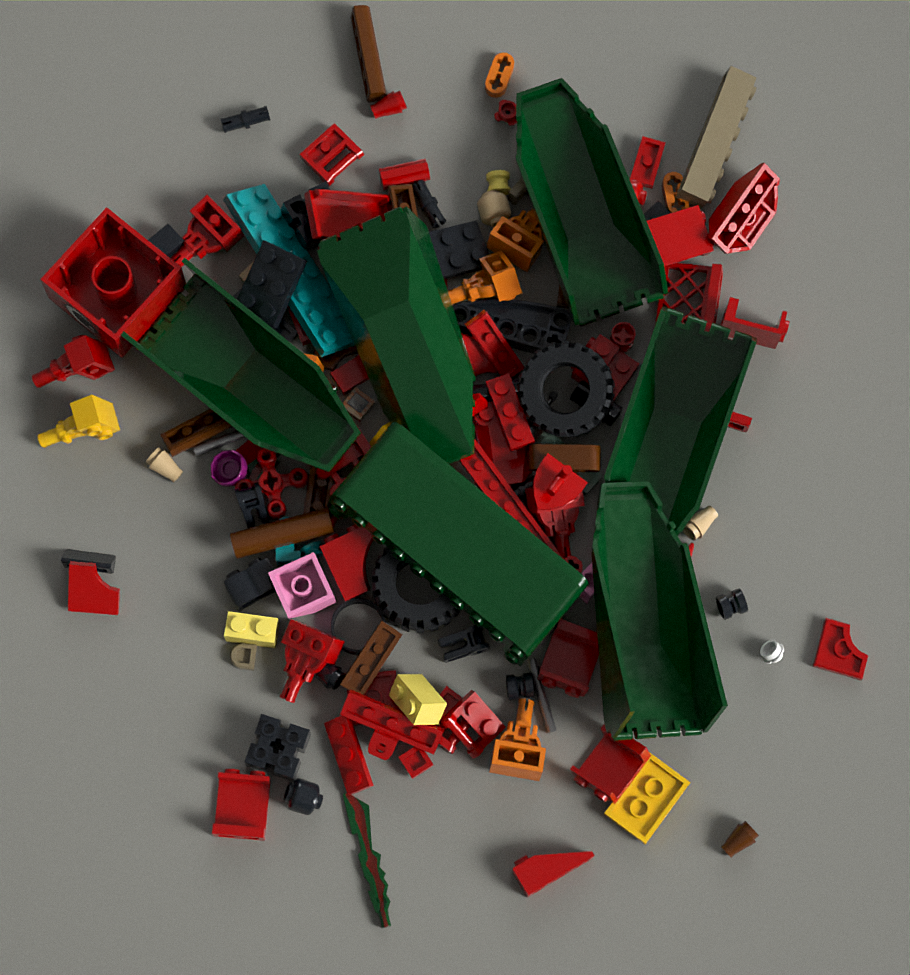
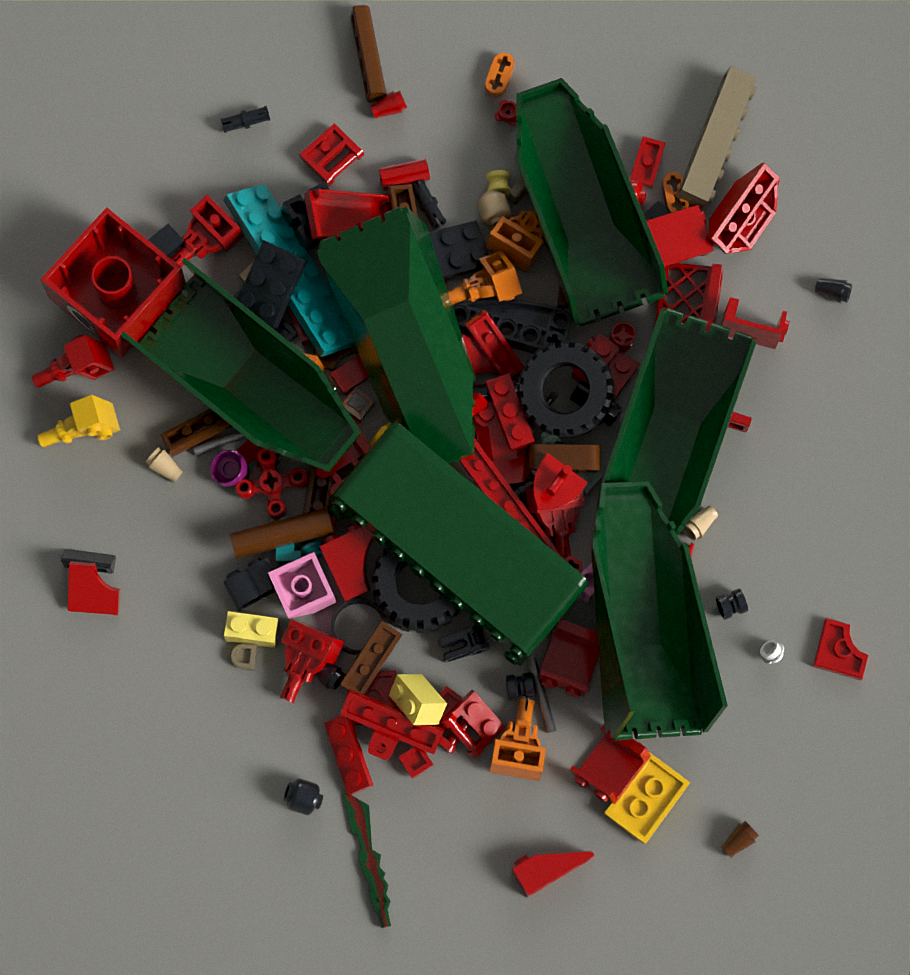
red panel [212,769,271,841] -> none
black piece [234,482,270,528] -> none
black brick [244,714,311,782] -> none
none -> black cone [815,278,852,304]

